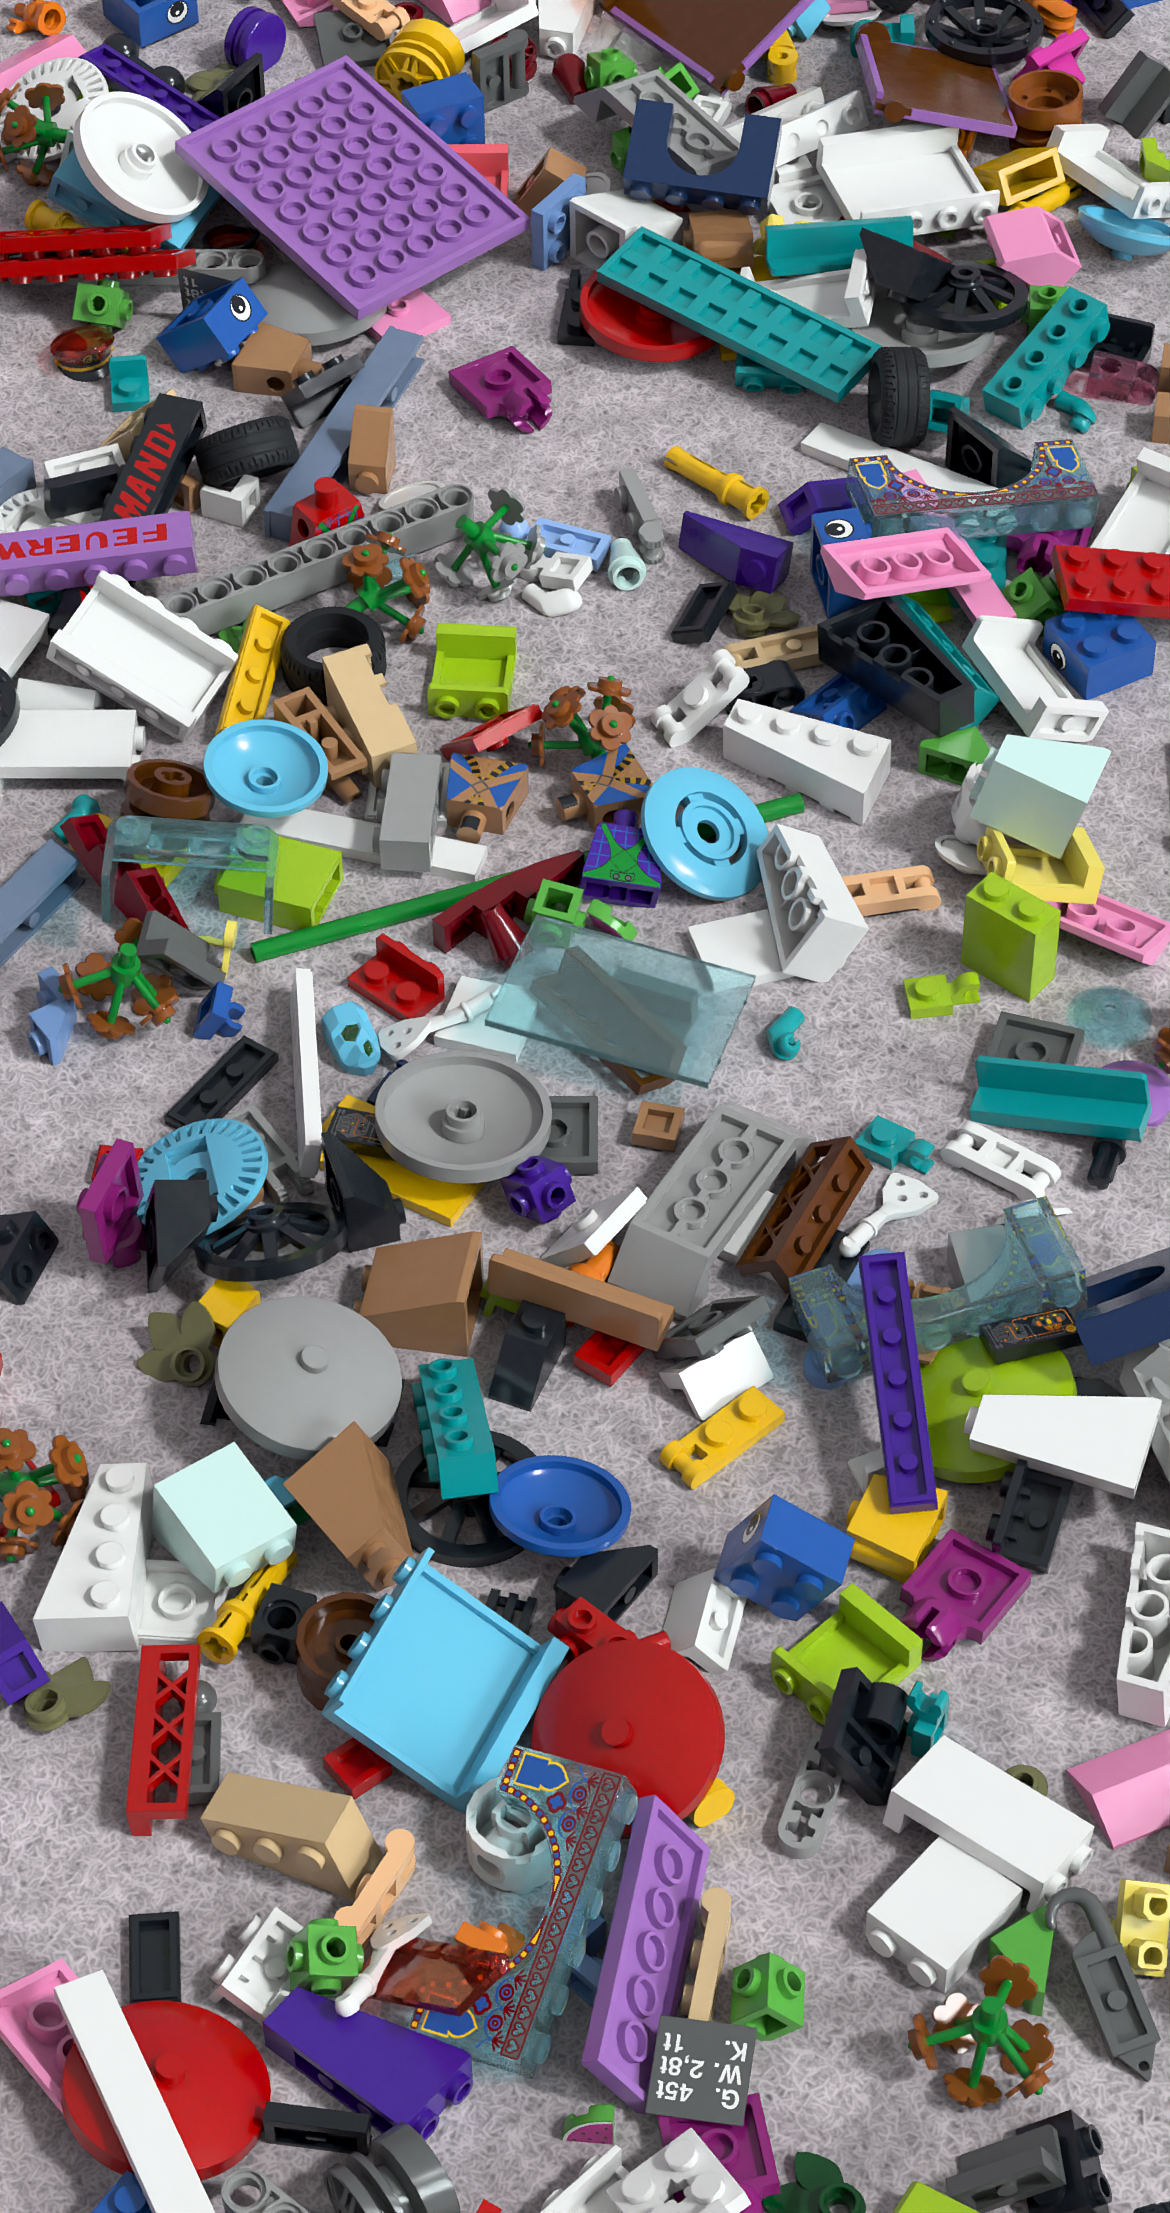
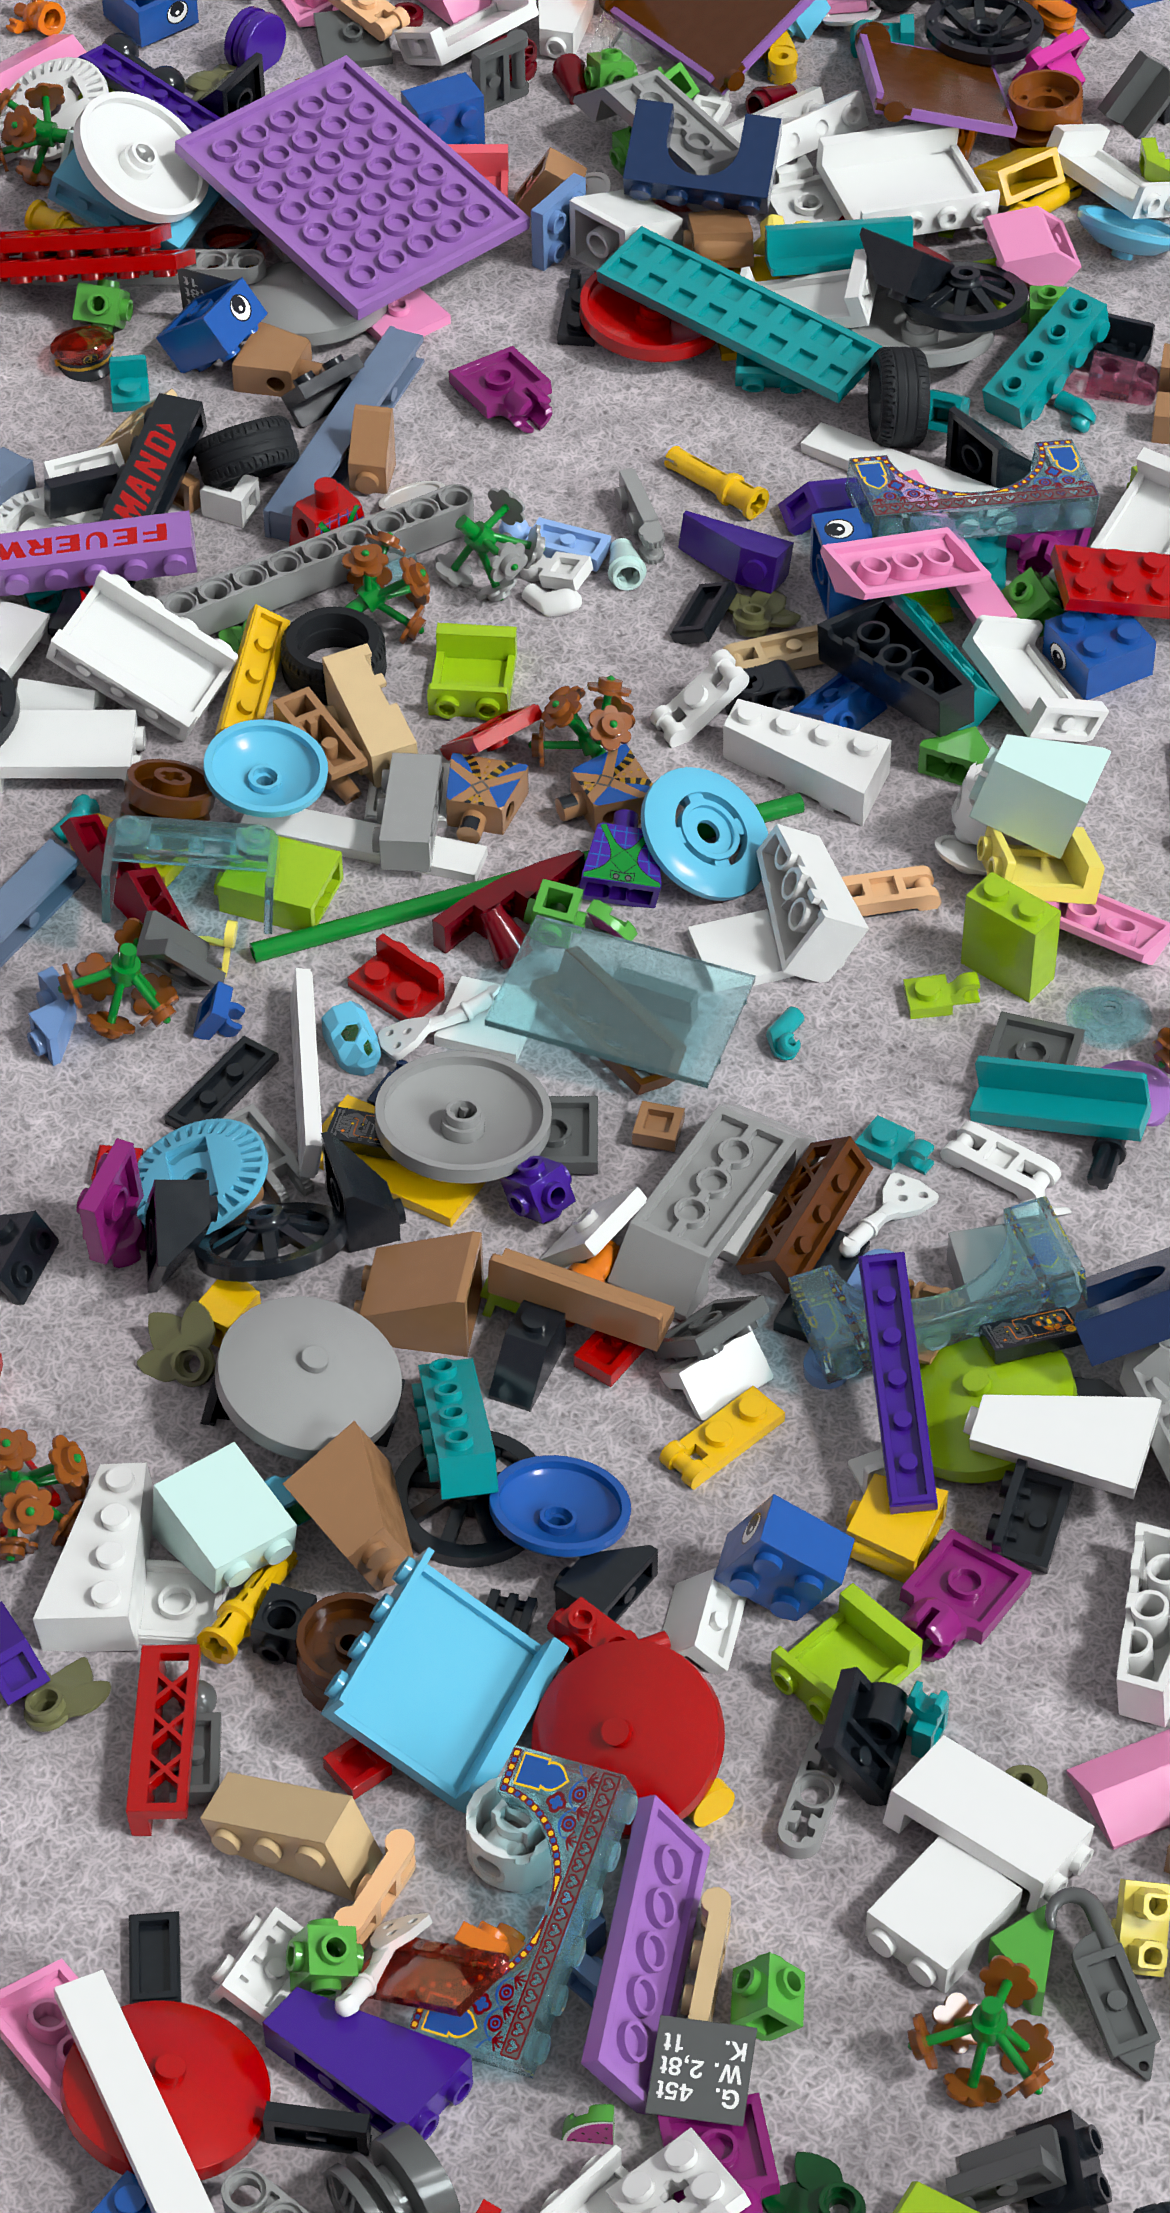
yellow wheel [374,18,465,103] -> none

